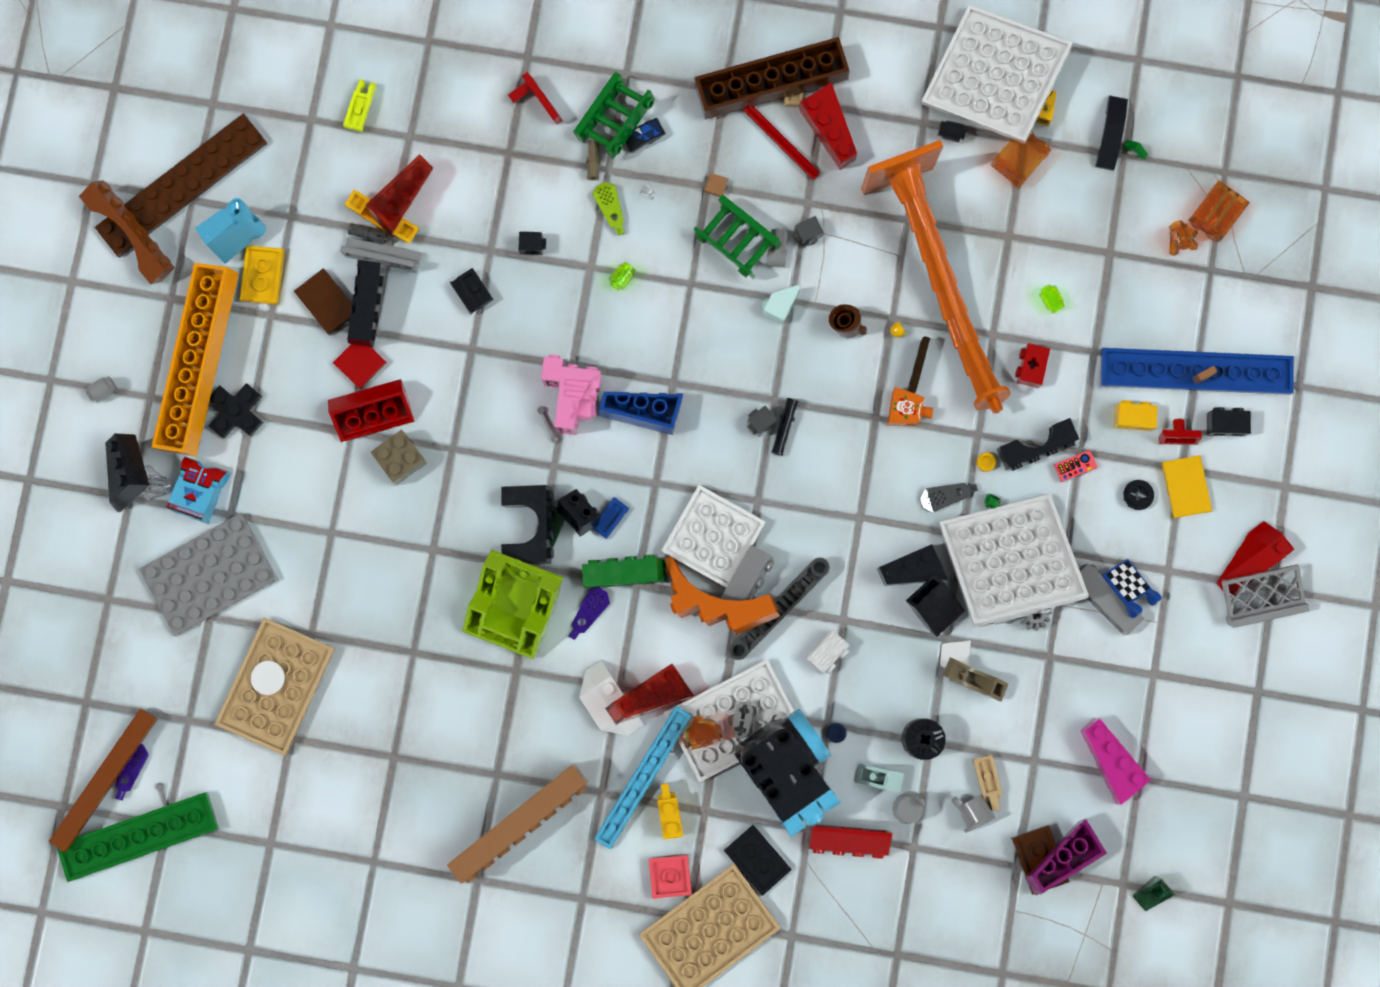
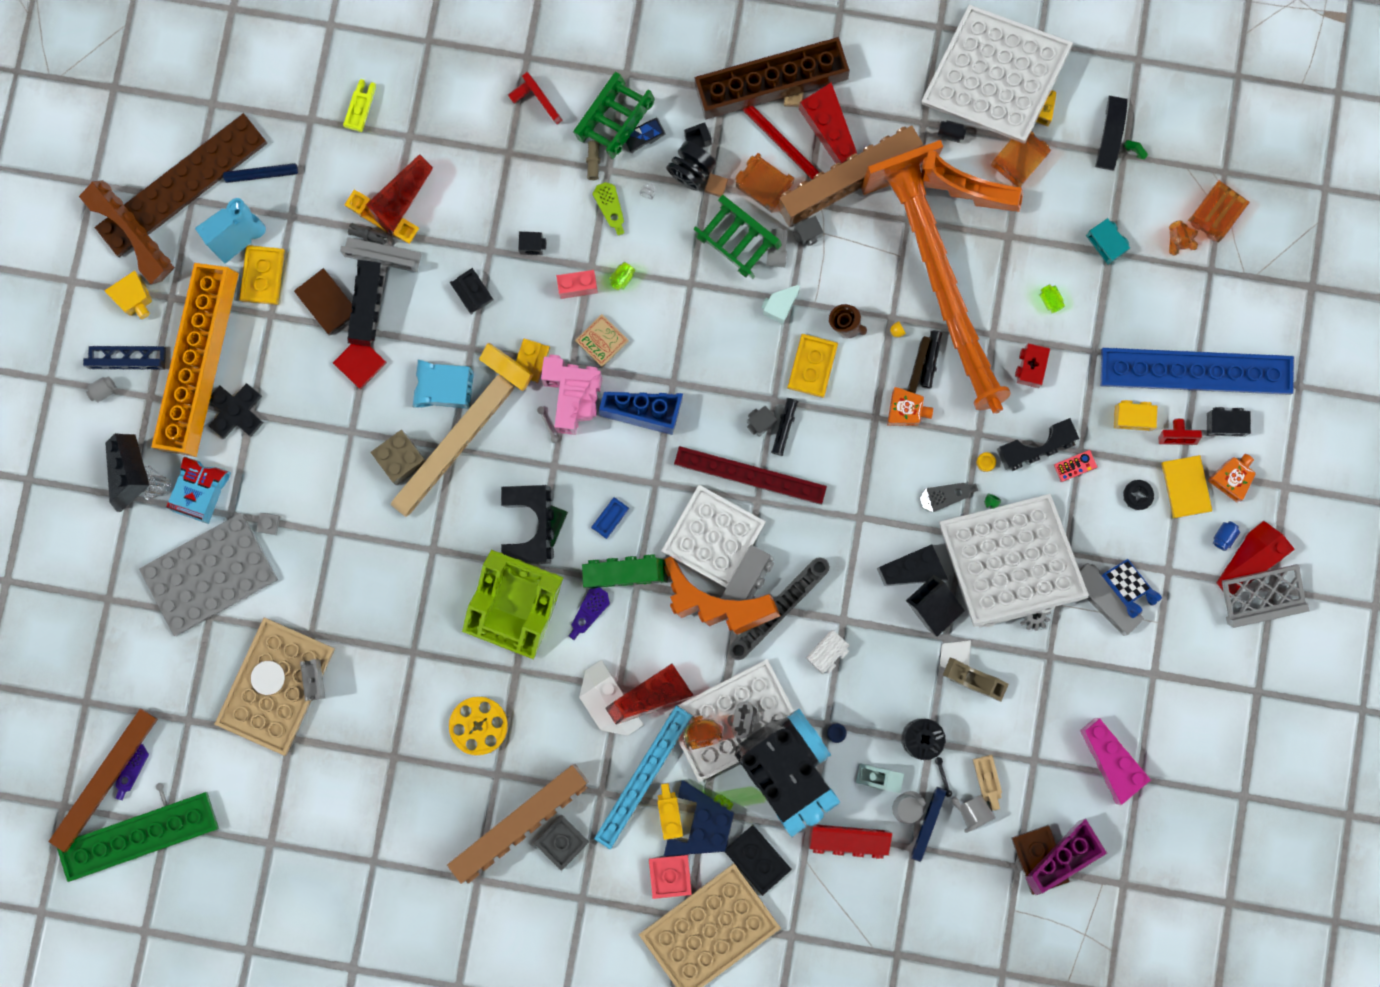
red slope [328,379,414,442] -> none
black brick [557,489,600,537] -> none
clear green slope [1133,876,1175,911] -> none
medium nougat tile [1192,366,1217,384] -> none
none -> dark blue fence [83,346,166,370]
none -> yellow torso [104,270,152,319]
none -> dark blue axle [223,163,298,183]
none -> light grey plate [256,513,280,535]
none -> light grey hinge [300,659,325,701]
none -> tan beam [391,375,514,517]
none -> medium azure piece [413,360,474,409]
none -> yellow wedge [449,697,508,755]
none -> yellow tile [479,343,534,391]
none -> yellow plate [516,338,550,383]
none -> dark grey plate [534,815,589,871]
none -> coral brick [556,270,598,299]
none -> tan tile [575,314,629,367]
none -> dark blue wing [664,780,735,856]
none -> black wheel [666,141,716,191]
none -> dark red plate [674,446,827,505]
none -> black panel [684,122,712,148]
none -> clear neon green tile [713,793,734,811]
none -> clear orange panel [735,153,795,213]
none -> medium nougat brick [778,125,923,228]
none -> yellow tile [787,334,838,398]
none -> dark blue beam [911,786,946,862]
none -> black pin [920,330,943,389]
none -> orange arch [922,150,1023,212]
none -> black hinge [935,757,952,797]
none -> teal brick [1086,218,1130,265]
none -> orange torso [1207,454,1256,502]
none -> blue brick [1213,521,1240,551]

